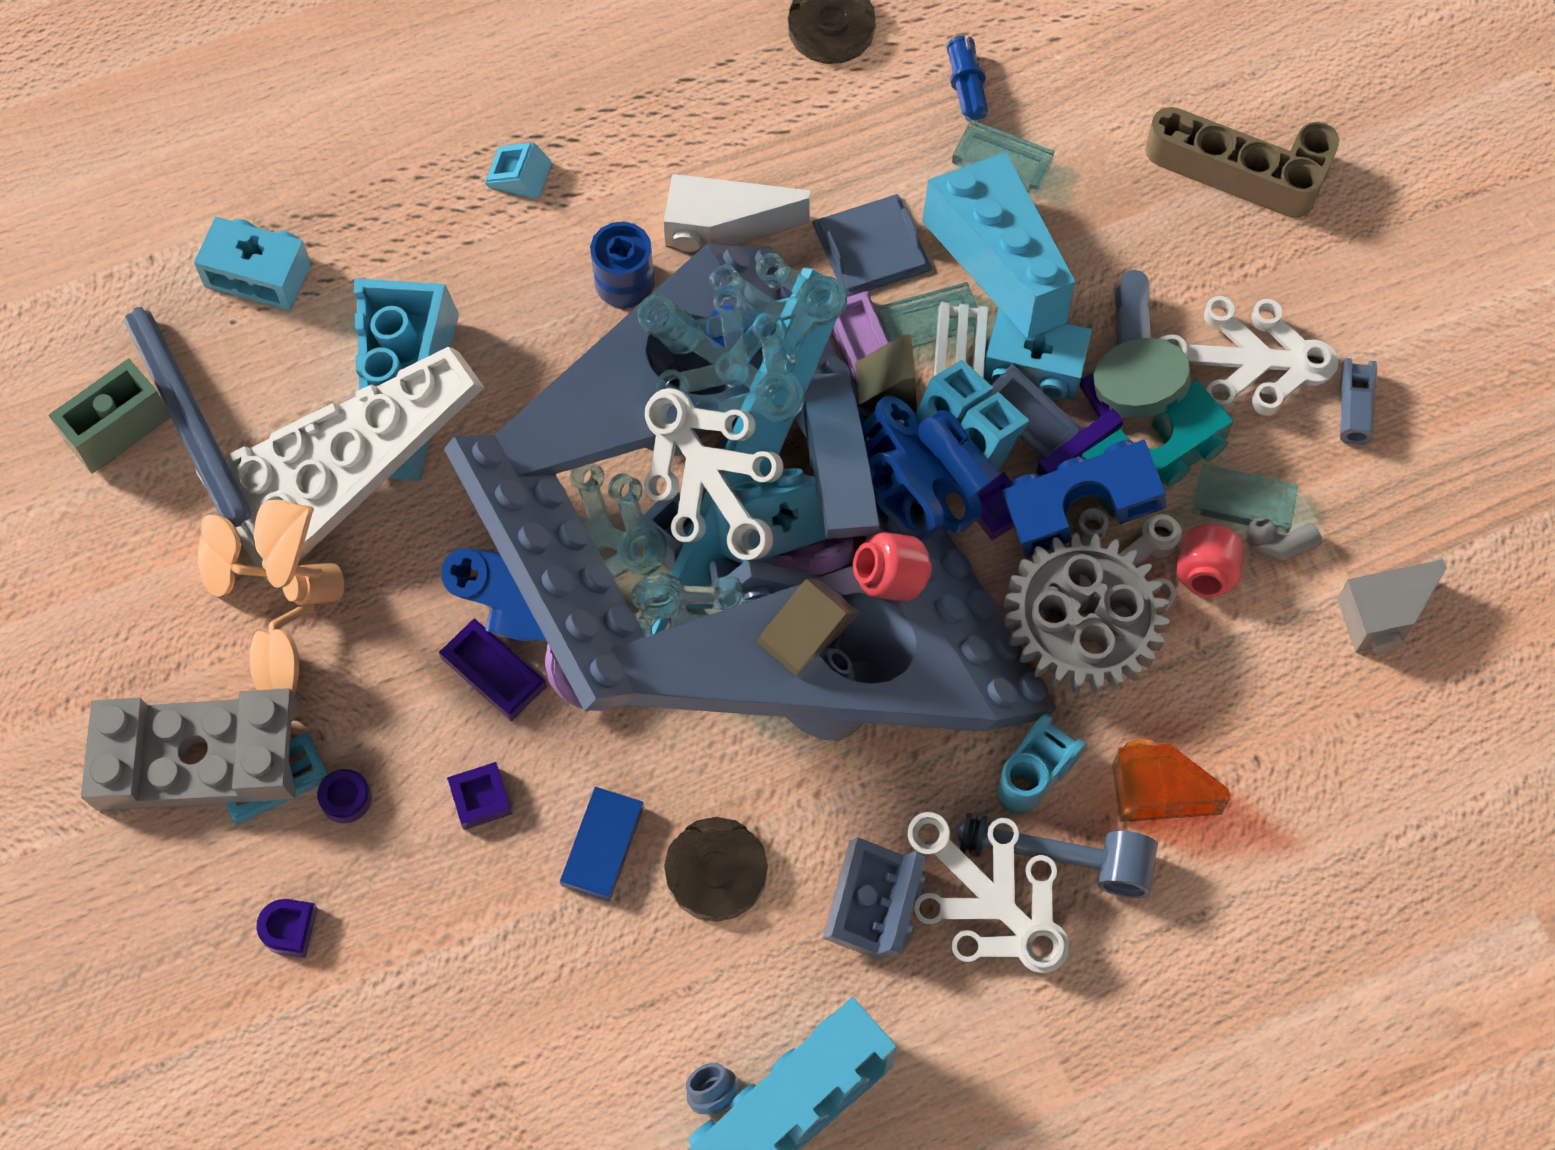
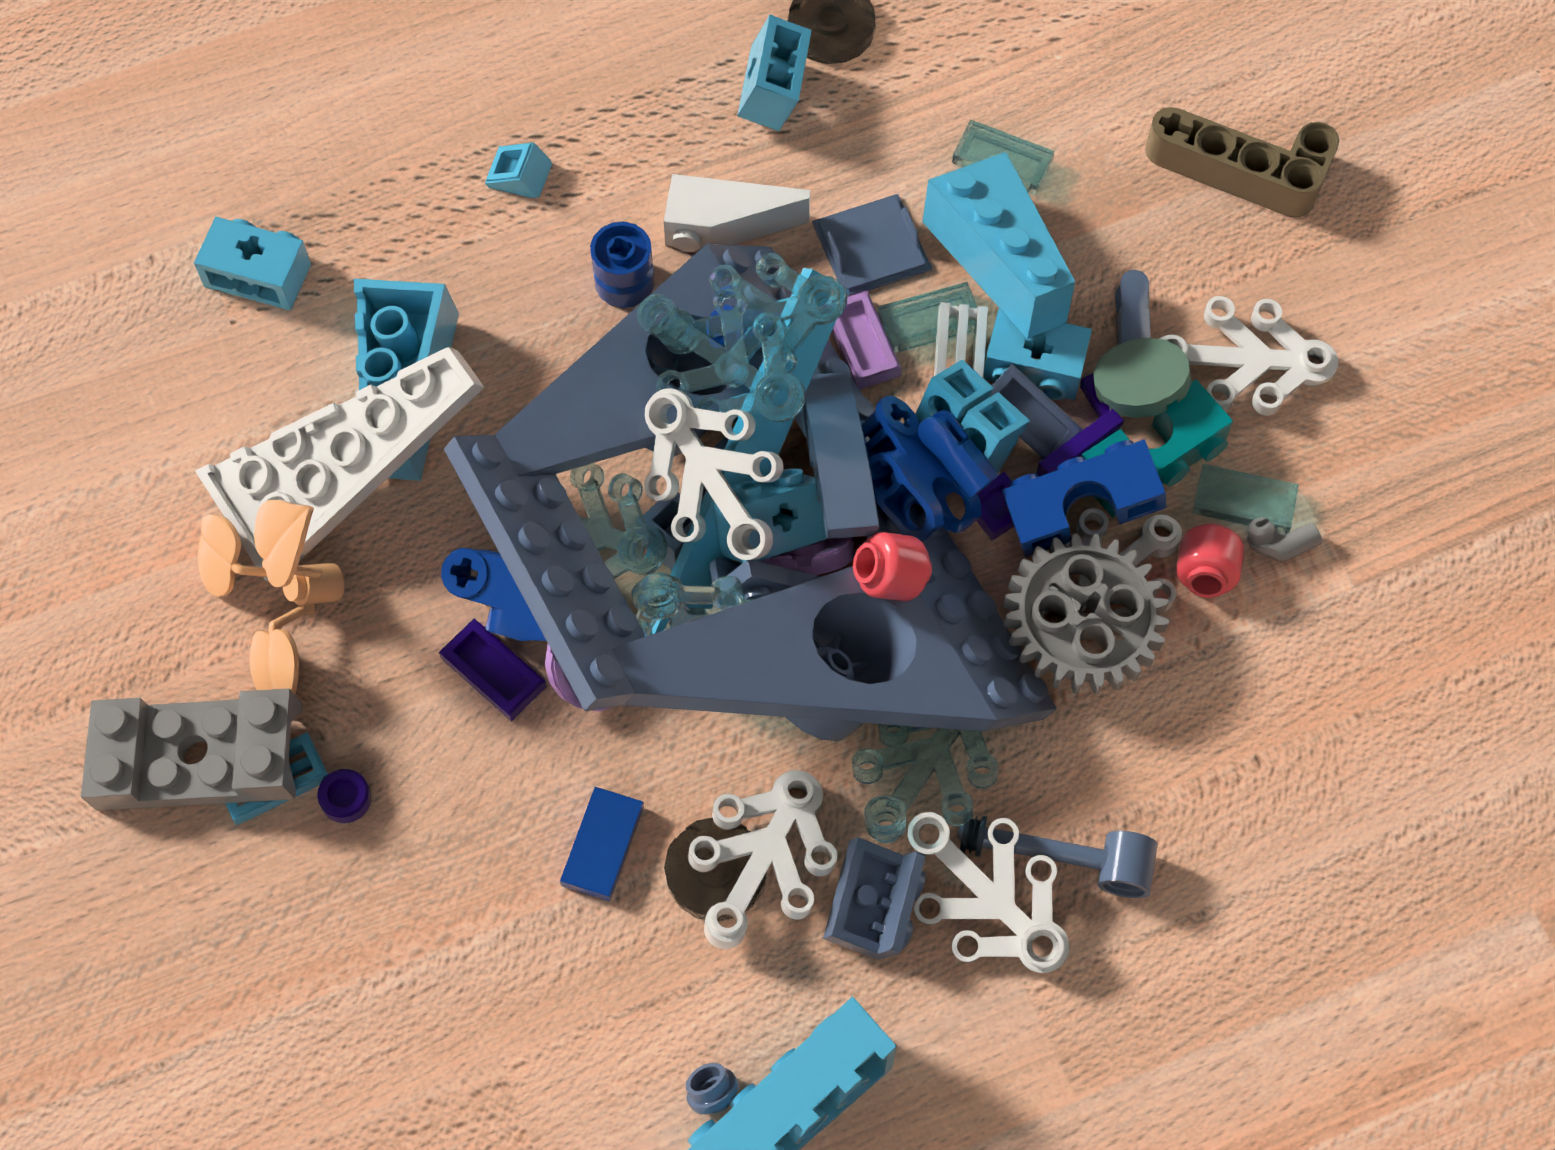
sand green brick [48,359,171,474] -> none
sand blue axle [124,307,251,527] -> none
dark purple tile [256,899,318,958] -> none
dark purple tile [447,762,512,830] -> none
dark tan slope [756,579,860,676] -> none
dark tan slope [855,334,917,421] -> none
blue axle [946,36,988,122] -> none
medium azure piece [997,713,1087,814] -> none
clear orange slope [1112,739,1230,822] -> none
light grey slope [1337,559,1446,654] -> none
sand blue bar [1340,358,1377,445] -> none
none -> white plant [688,770,837,949]
none -> medium azure brick [737,15,812,131]
none -> clear light blue plant [852,724,998,843]

